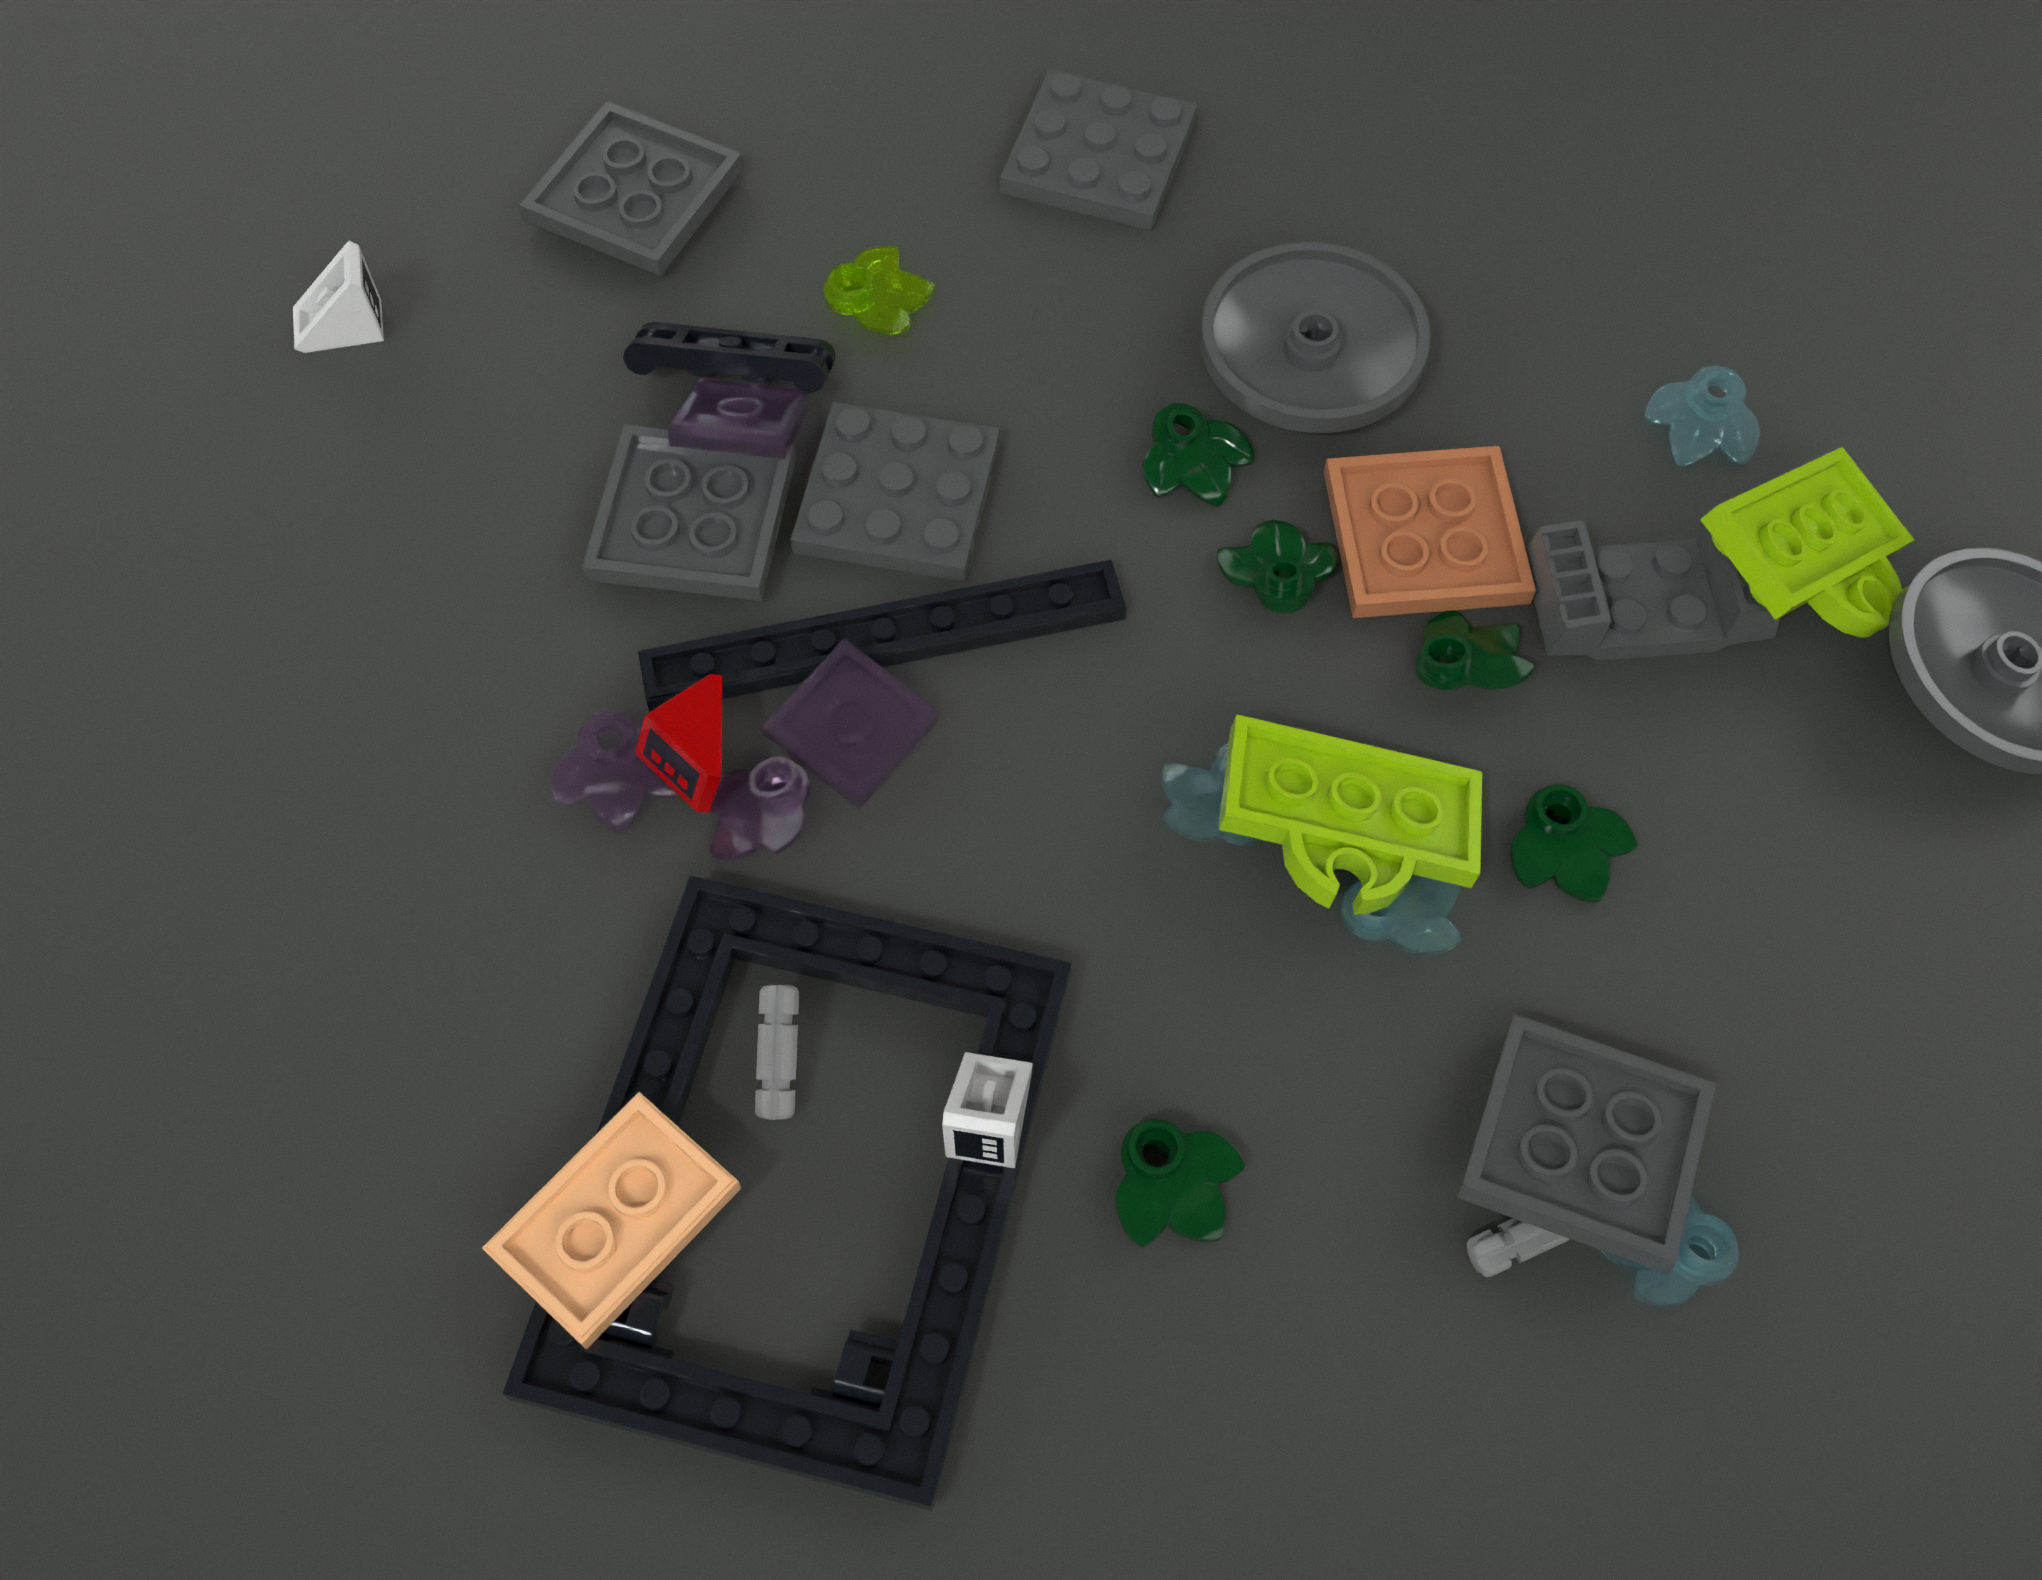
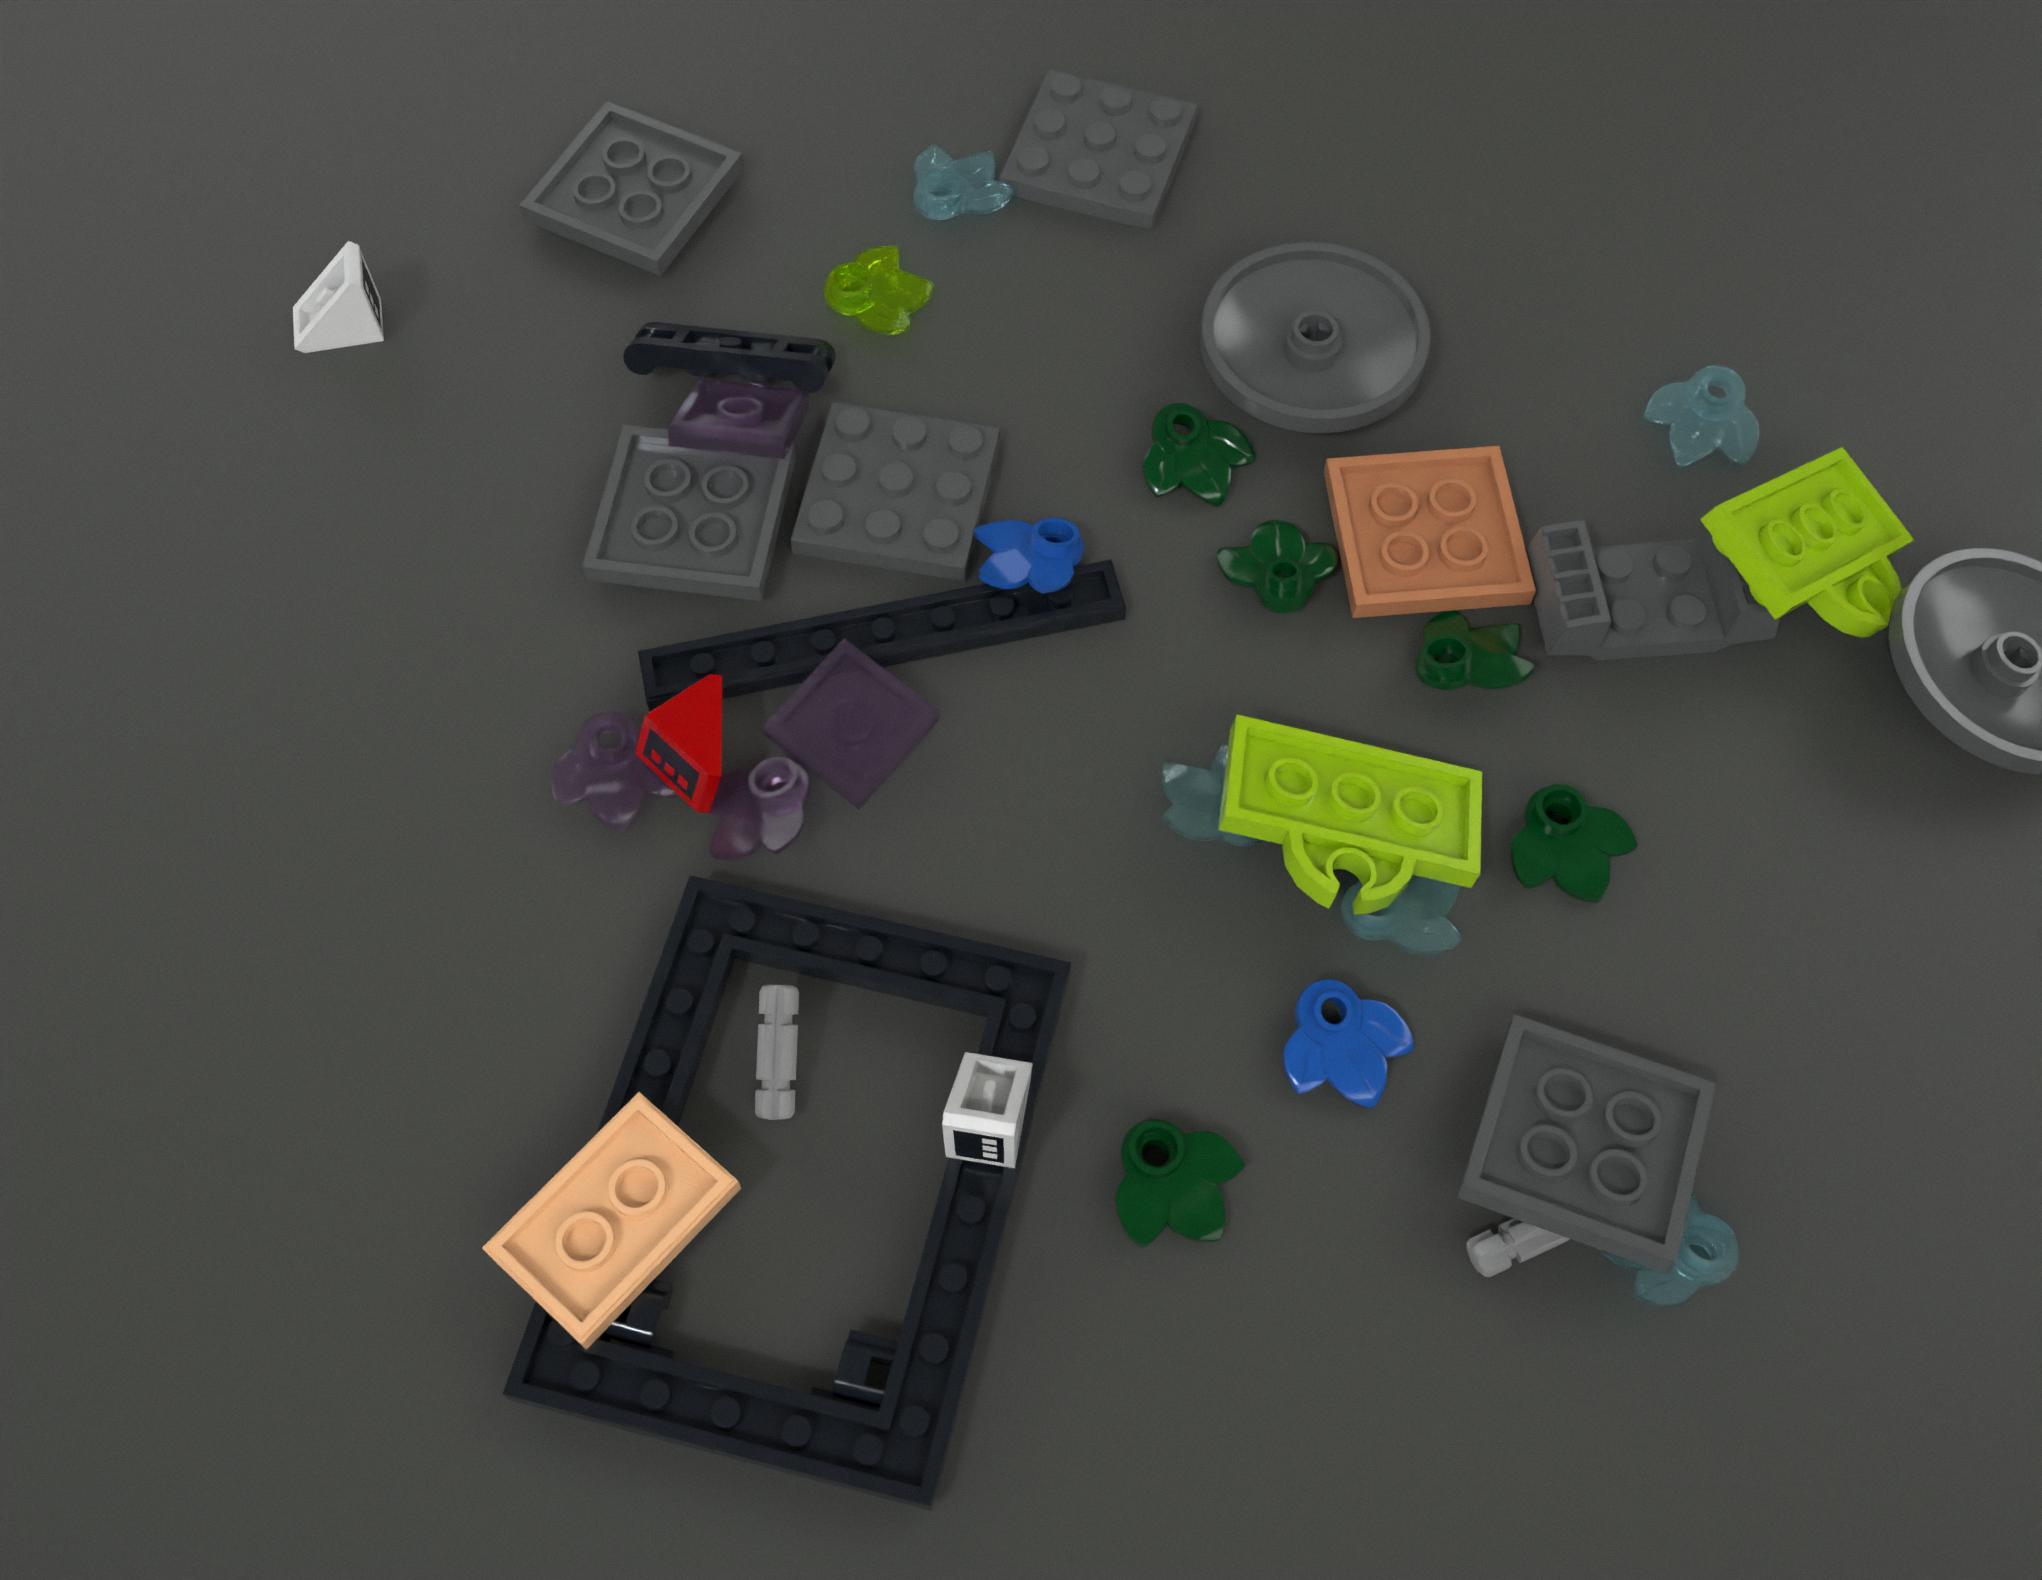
none -> clear light blue plate [913,144,1013,220]
none -> blue plate [974,518,1084,594]
none -> blue plate [1283,979,1414,1109]

